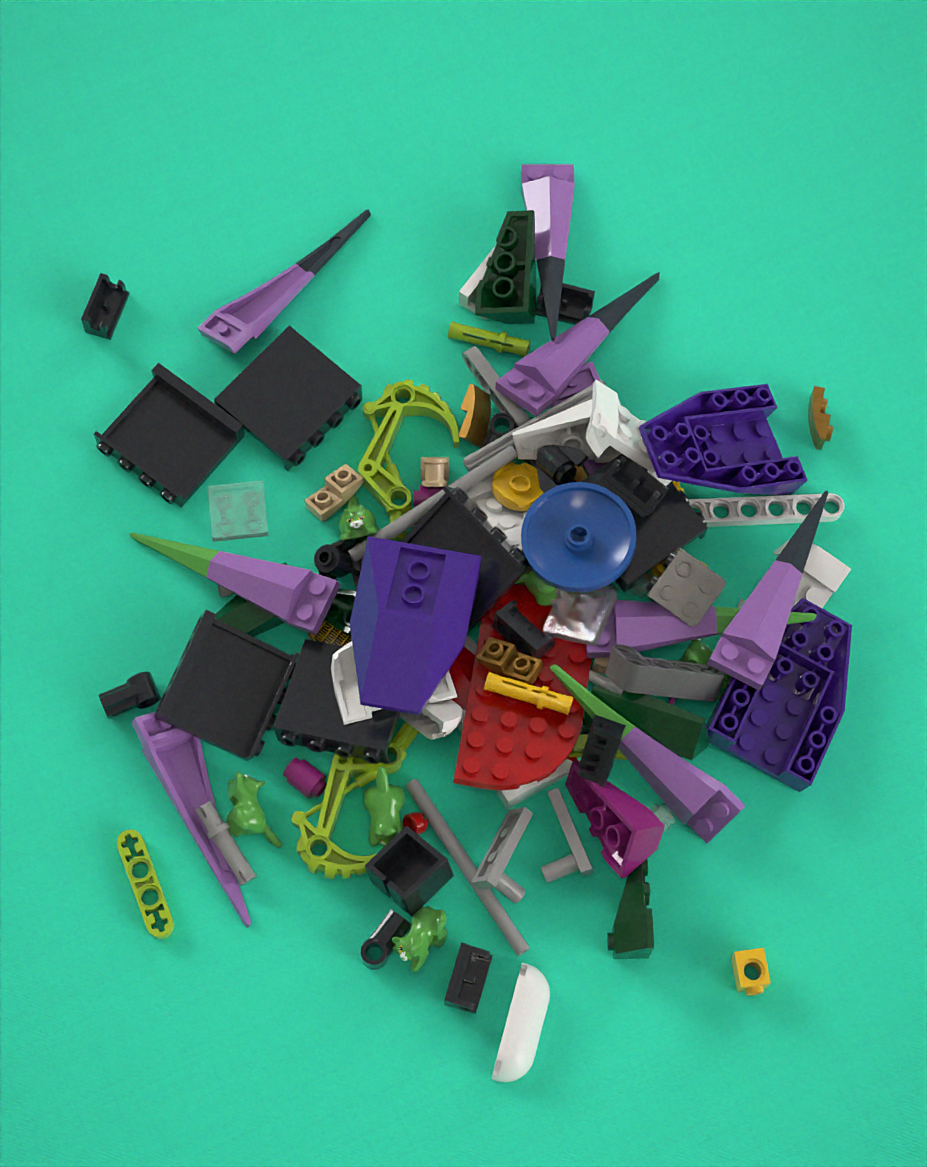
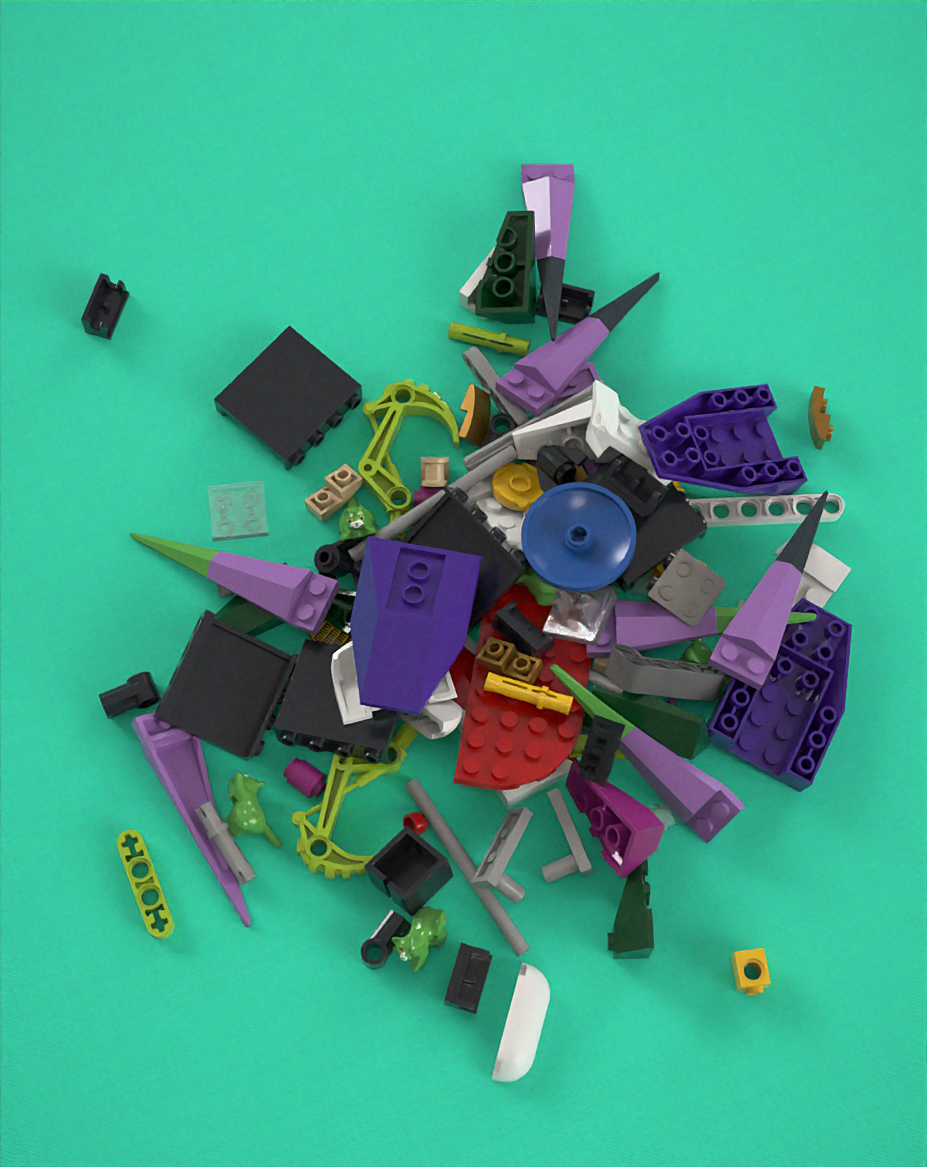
black panel [94,363,245,508] -> none
medium lavender plate [197,209,371,354] -> none
bright green animal [363,766,406,846] -> none

